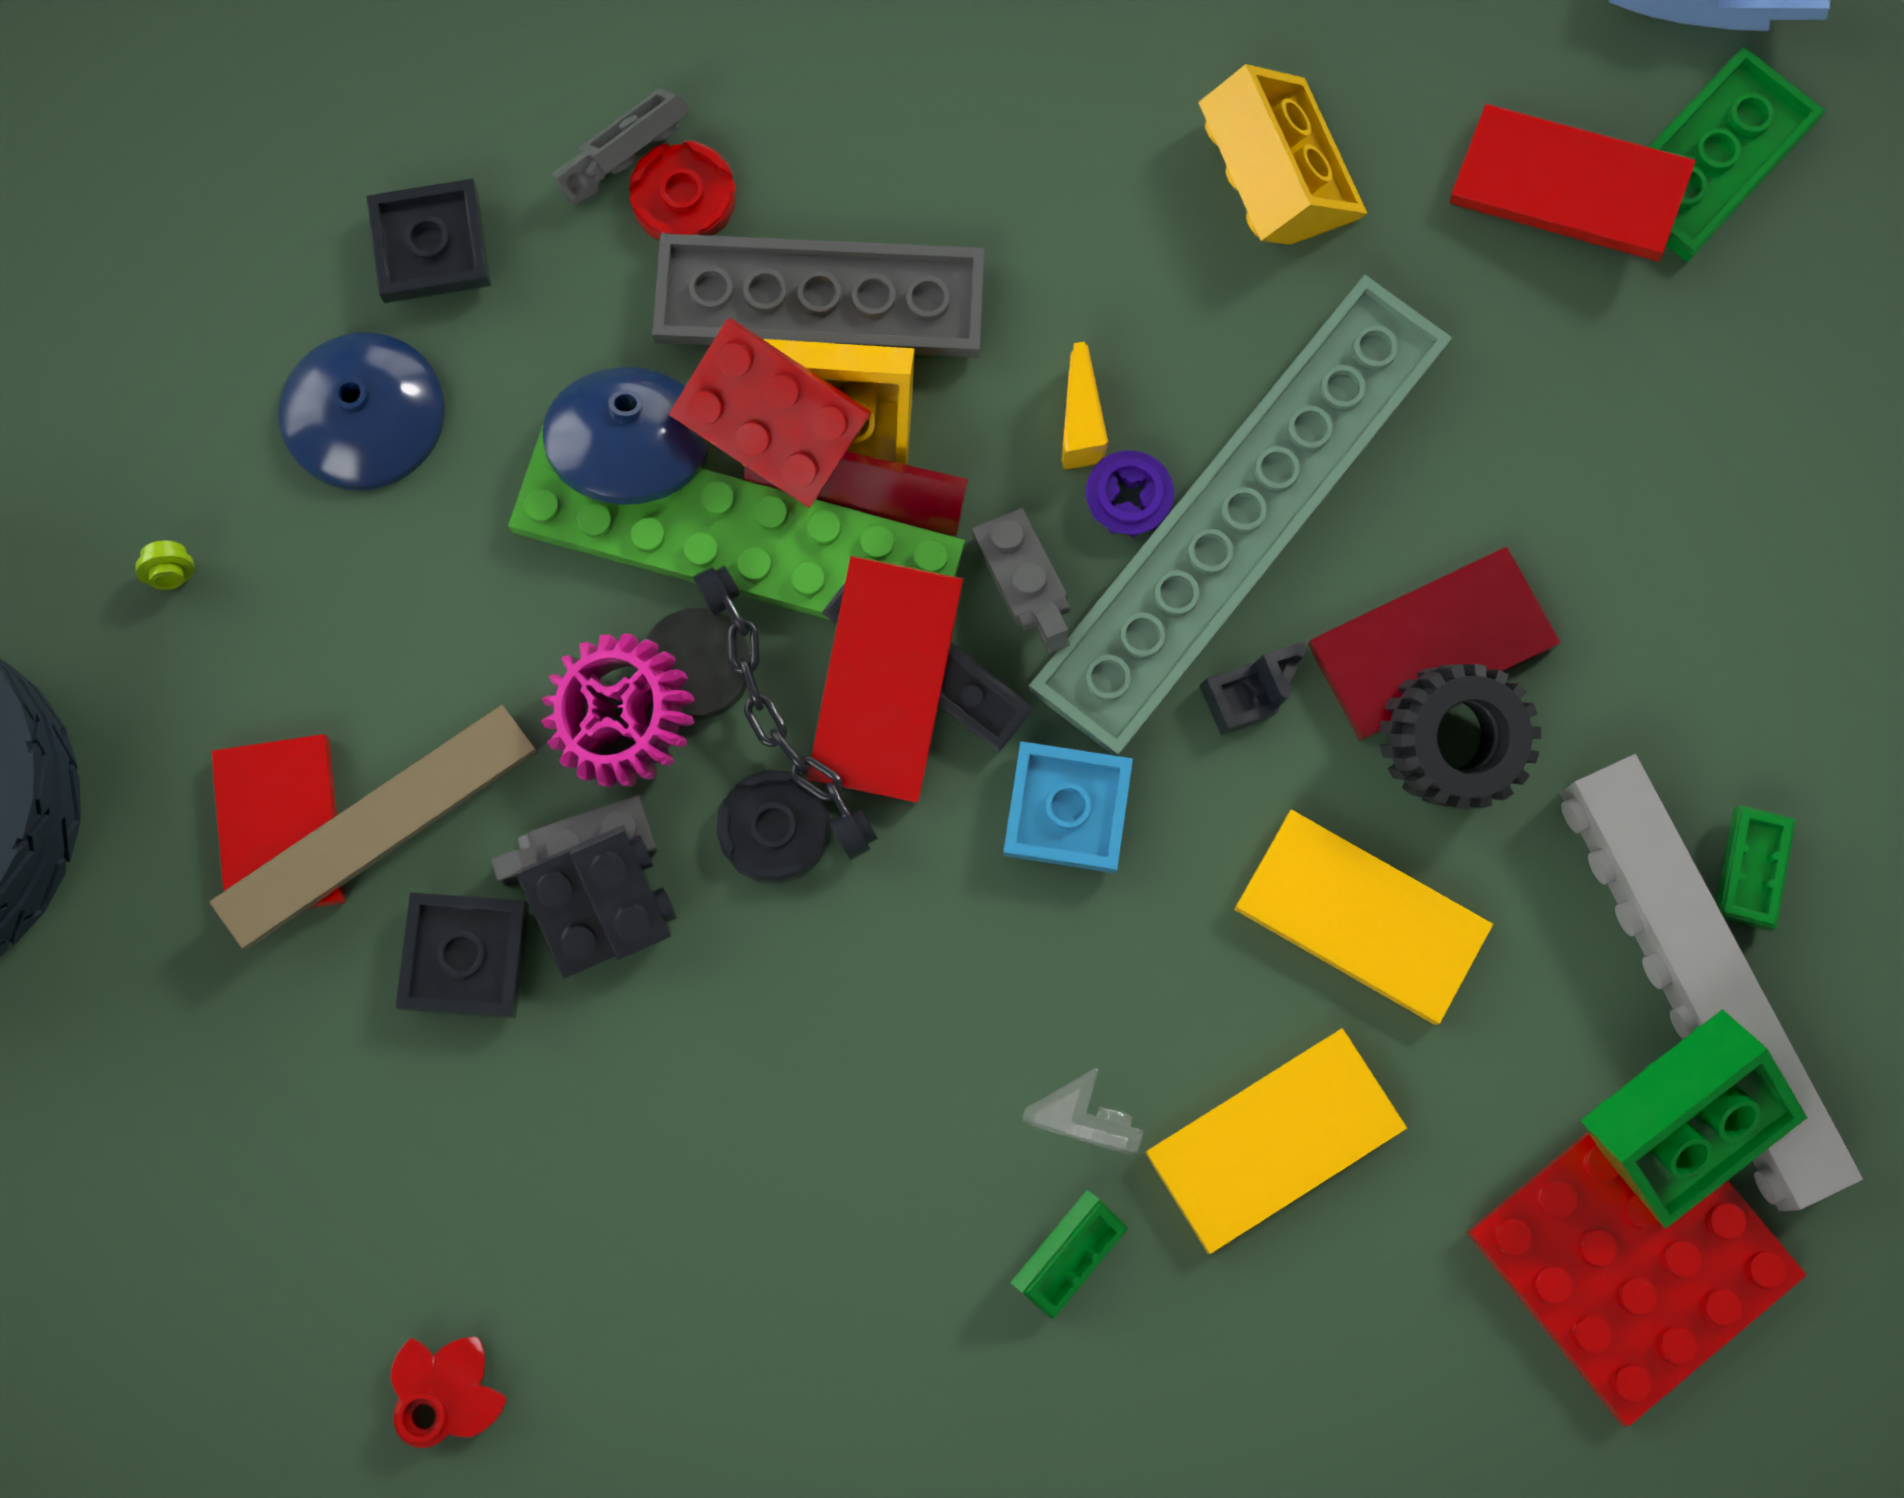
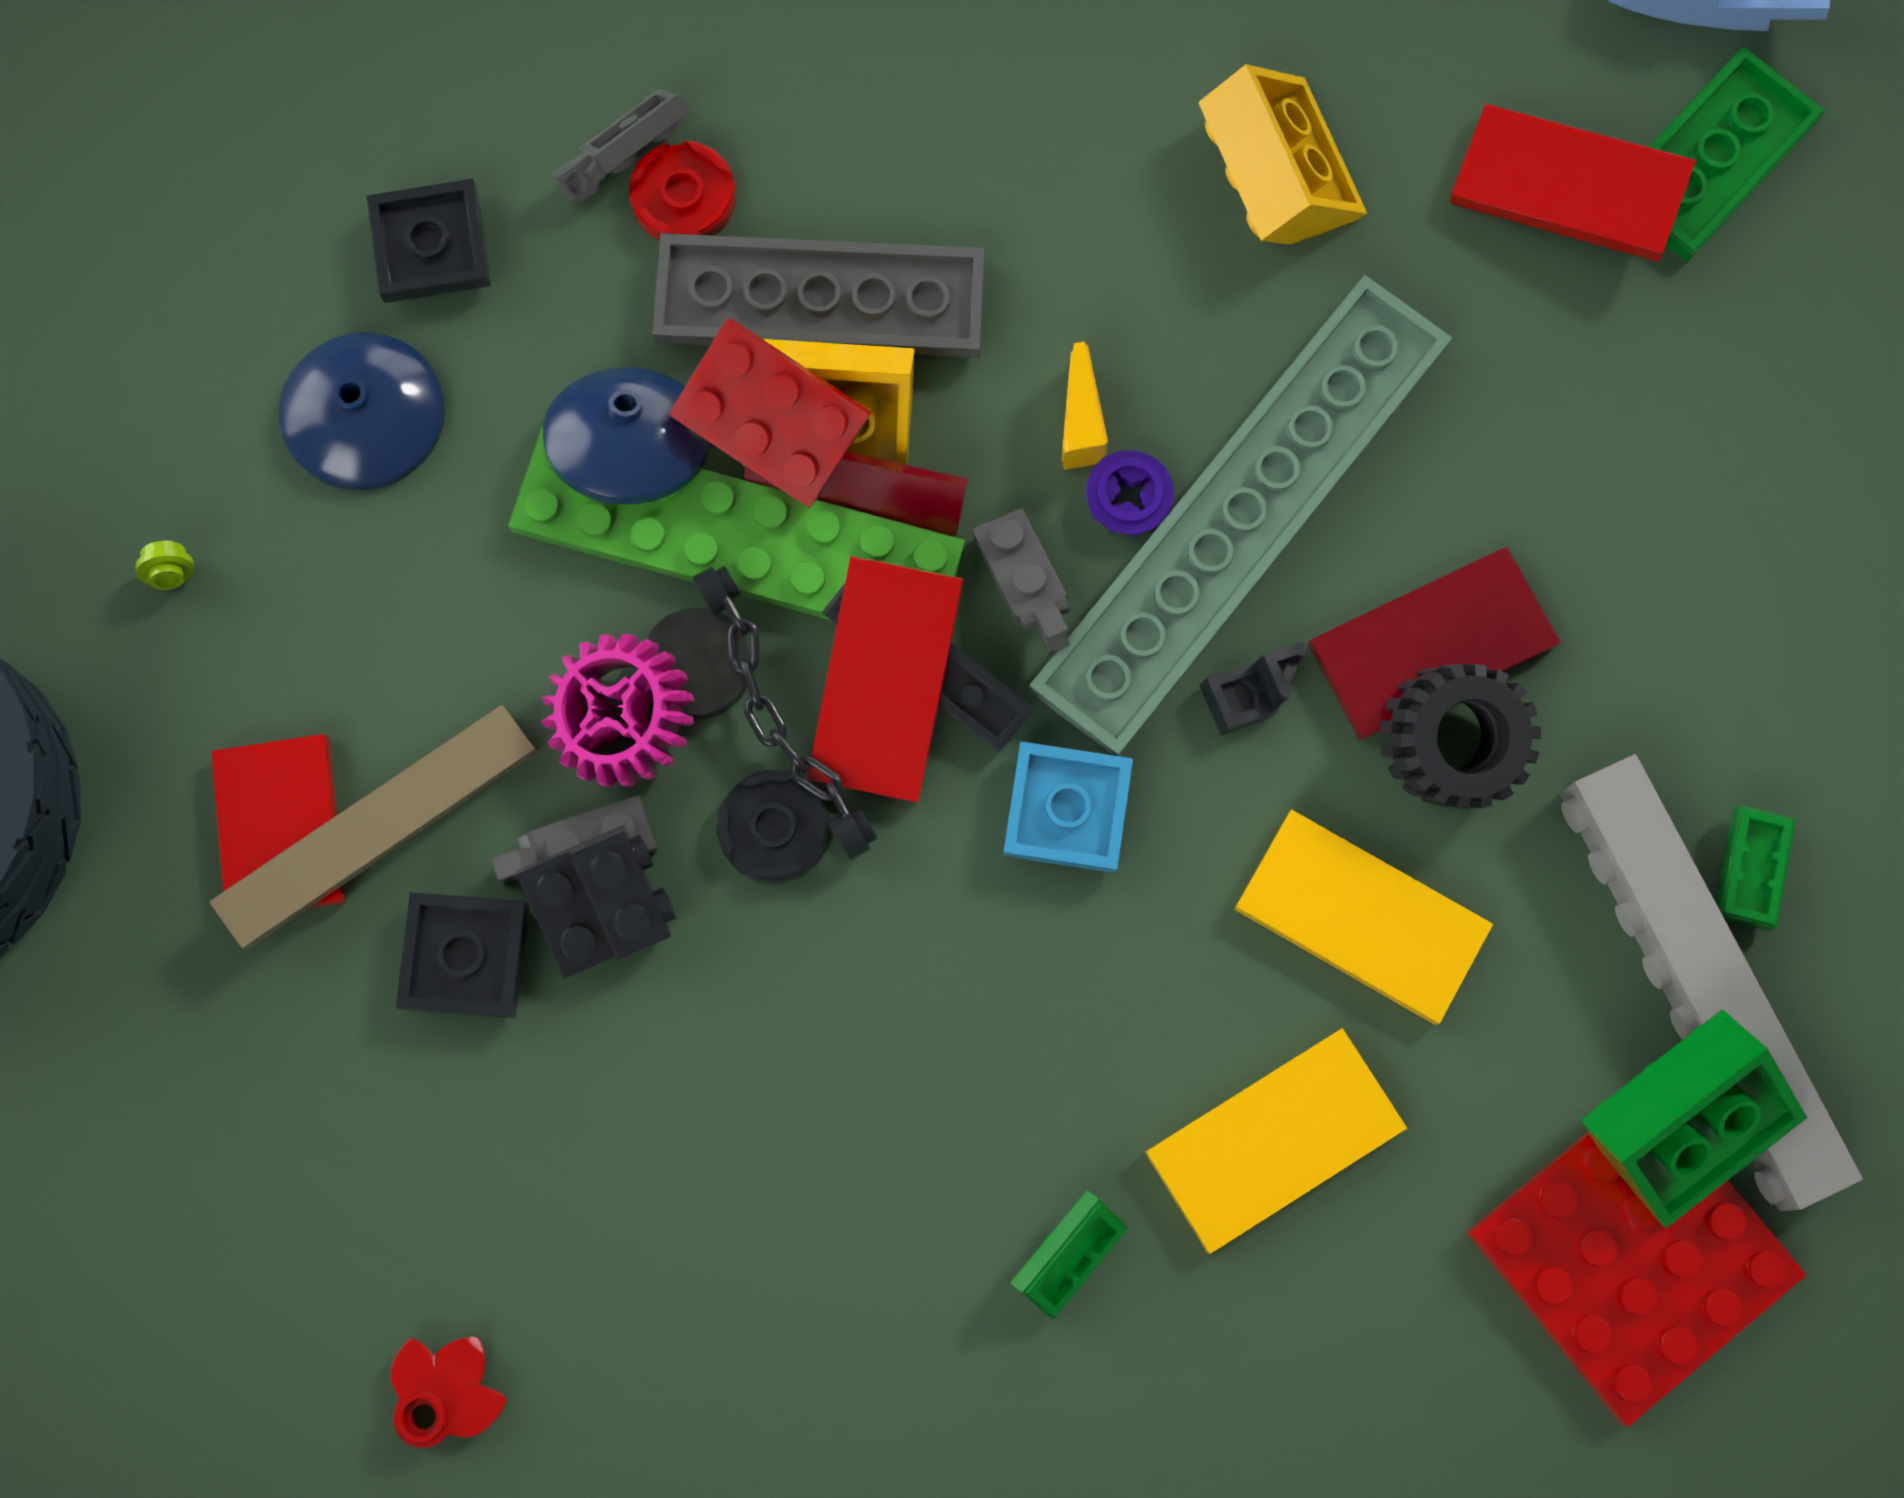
clear slope [1021,1068,1144,1156] -> none

